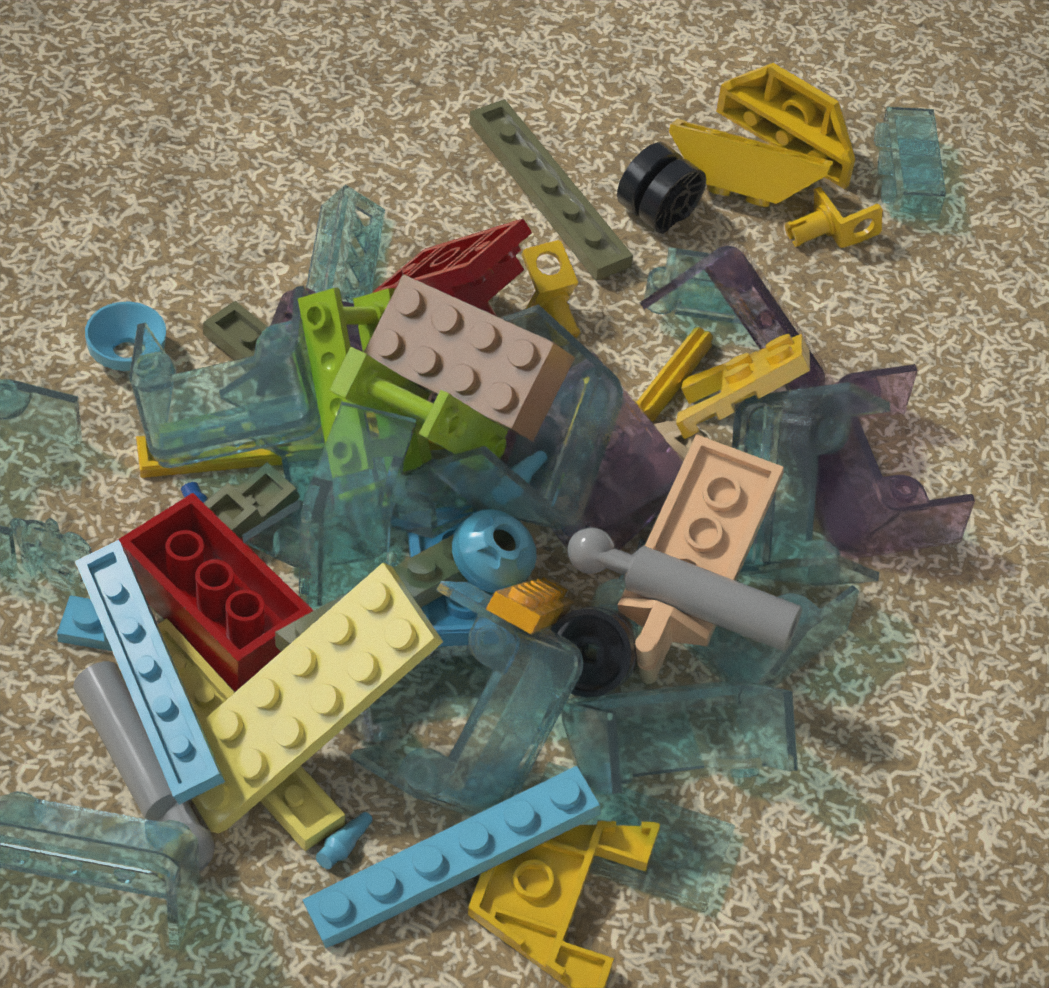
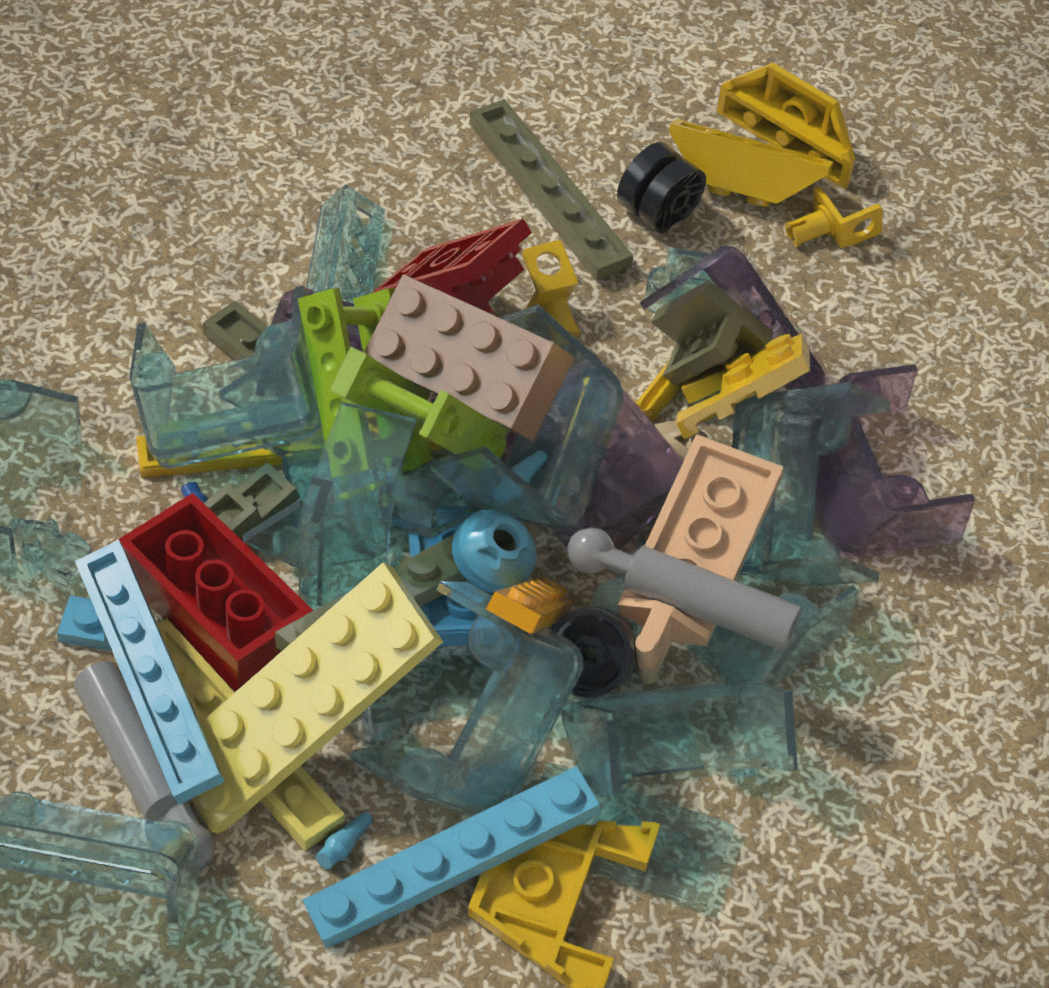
medium azure piece [85,301,166,371] -> none
clear light blue brick [874,106,946,220] -> none
none -> olive bracket [651,280,774,386]

